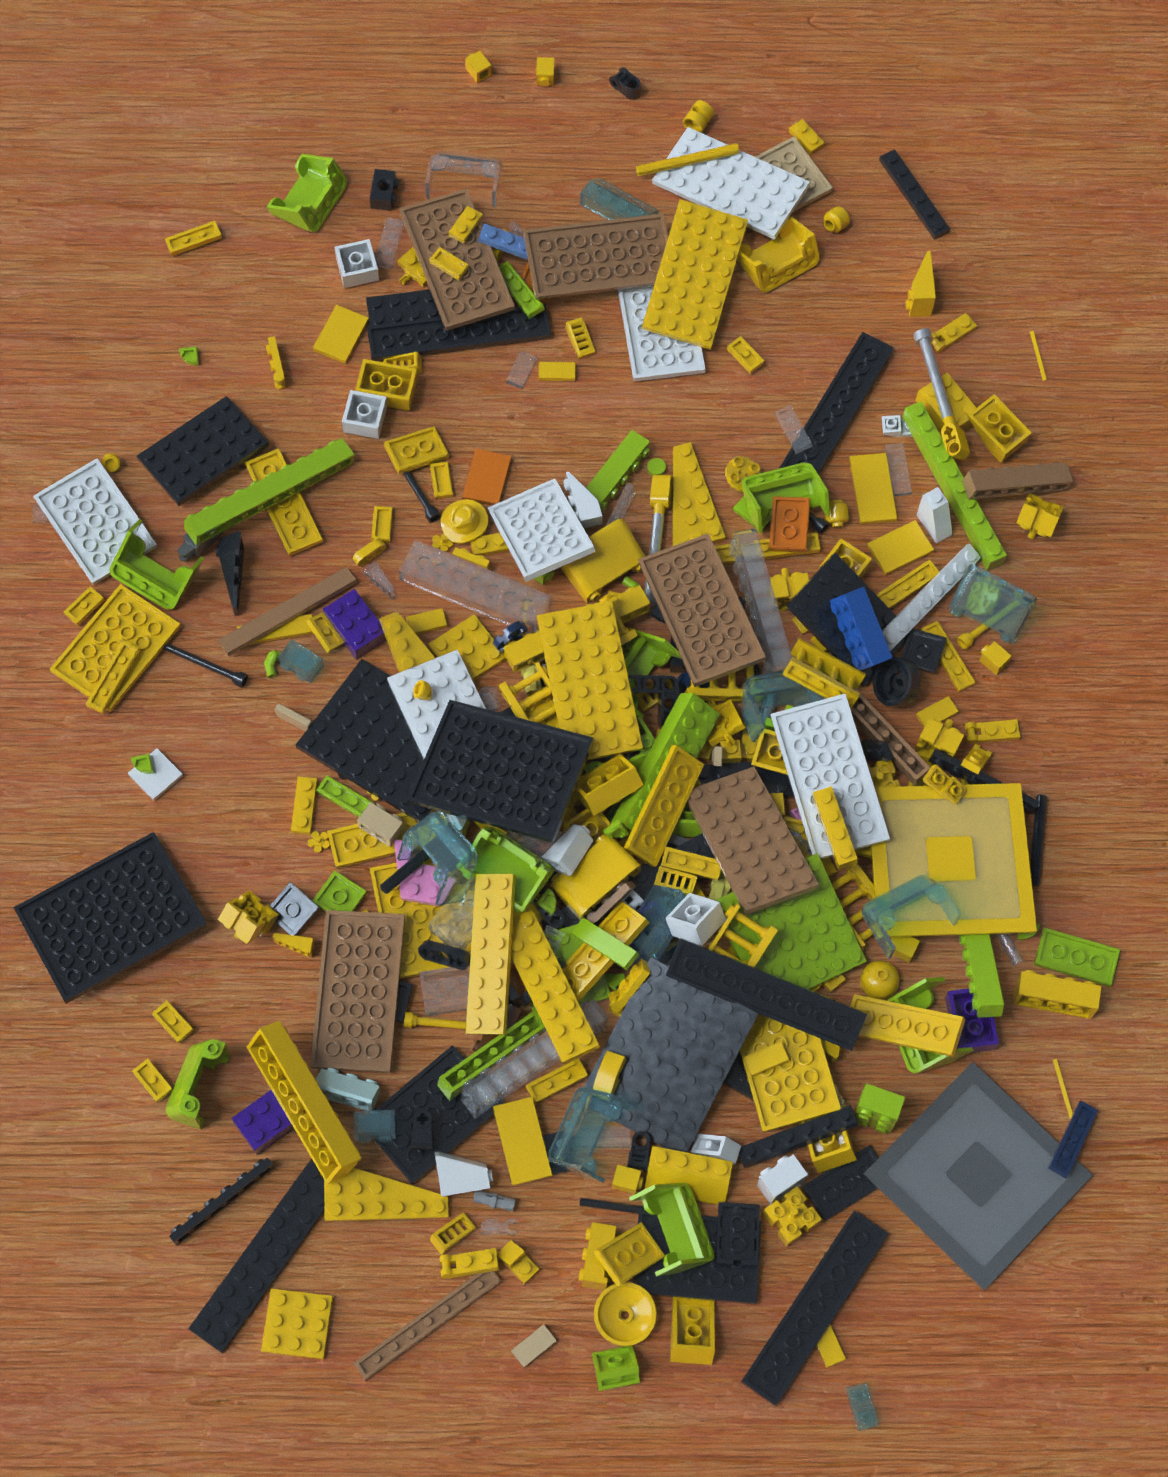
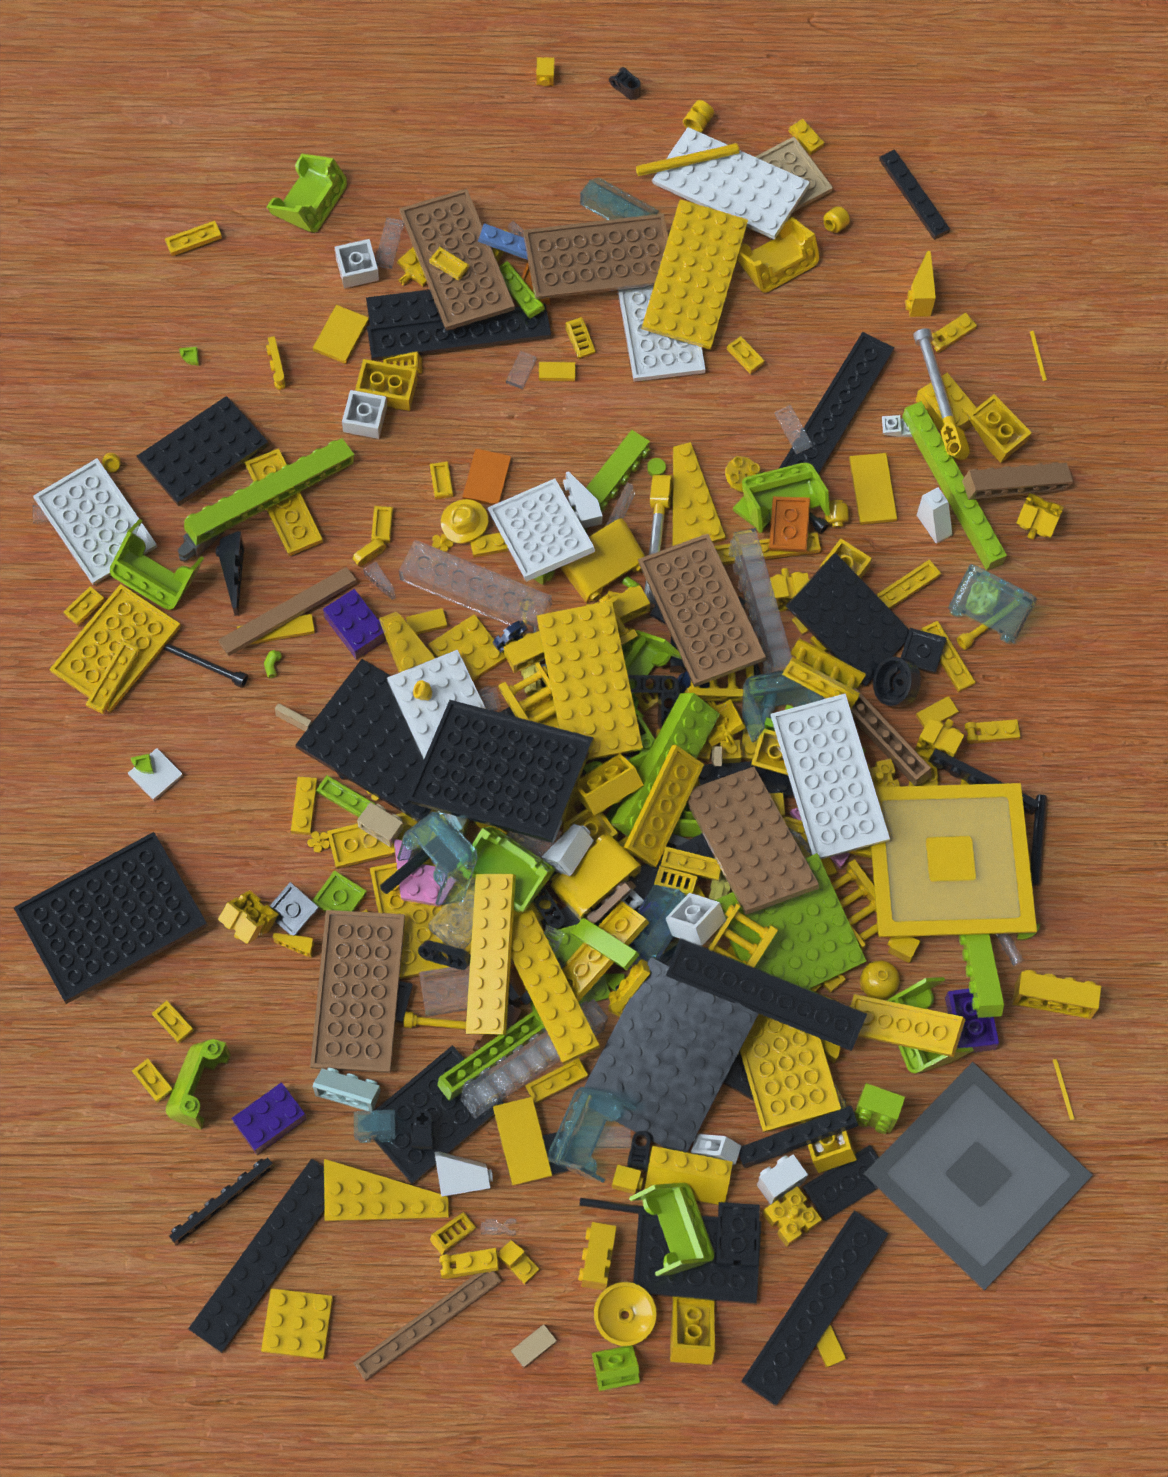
yellow brick [247,1020,361,1184] -> none
clear light blue brick [278,639,324,683] -> none
yellow plate [306,612,344,653] -> none
black brick [370,169,399,211] -> none
yellow tile [384,426,449,474] -> none
black piece [403,471,441,523] -> none
clear windscreen [425,151,502,207] -> none
yellow plate [449,206,483,244] -> none
yellow plate [452,547,490,575] -> none
yellow brick [465,51,492,83] -> none
light grey pin [473,1190,515,1212] -> none
lime tile [536,888,556,916] -> none
yellow slope [593,1050,626,1098] -> none
yellow tile [594,1222,665,1287] -> none
lime tile [603,819,629,838] -> none
yellow tile [744,1041,789,1077] -> none
yellow brick [812,786,858,871] -> none
blue brick [830,587,892,670] -> none
clear light blue slope [845,1382,879,1431] -> none
black plate [861,739,894,761] -> none
clear light blue windscreen [862,875,961,959] -> none
yellow tile [867,520,934,576] -> none
white plate [882,543,981,651] -> none
clear tile [884,443,912,497] -> none
yellow slope [922,765,967,804] -> none
yellow plate [961,743,993,775] -> none
yellow brick [979,641,1011,675] -> none
lime tile [1034,927,1120,987] -> none
dark blue plate [1048,1100,1098,1179] -> none

